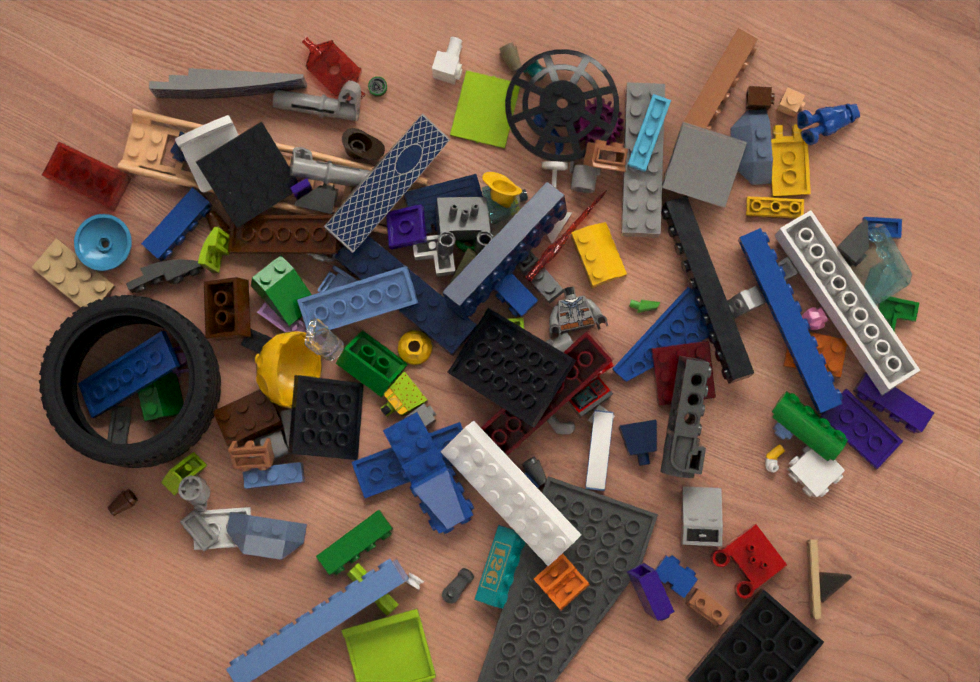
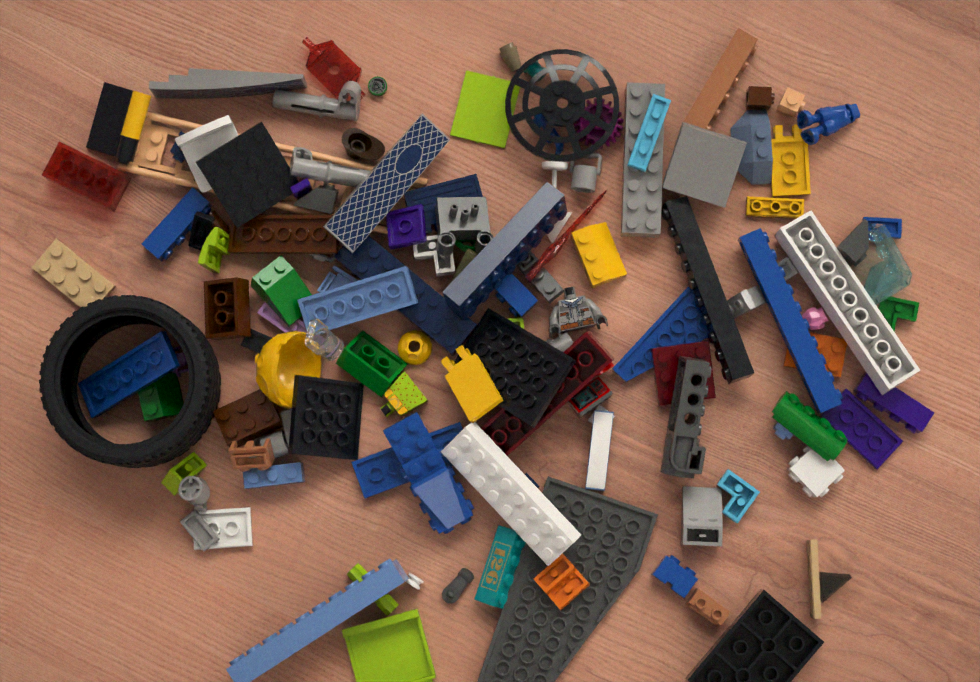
dark azure dish [74,214,132,271] -> none
dark grey tile [107,405,132,444] -> none
reddish brown cone [108,489,138,516] -> none
dark grey slope [126,259,204,293] -> none
sand blue wedge [227,512,307,560] -> none
green brick [316,510,393,576] -> none
light grey brick [405,404,437,427] -> none
white brick [432,37,463,85] -> none
clear light blue torso [481,186,528,225] -> none
yellow piece [482,172,522,208] -> none
dark grey cone [522,456,547,486] -> none
light grey arm [547,415,575,435] -> none
nougat window [583,139,628,172] -> none
dark blue torso [619,420,657,466] -> none
dark purple brick [627,563,675,621] -> none
bright green bar [629,299,660,313] -> none
red piece [710,524,787,599] -> none
arm [765,444,785,473] -> none
none -> black door [86,82,152,165]
none -> black plate [188,211,215,251]
none -> yellow tile [441,345,504,423]
none -> medium azure brick [717,469,760,523]

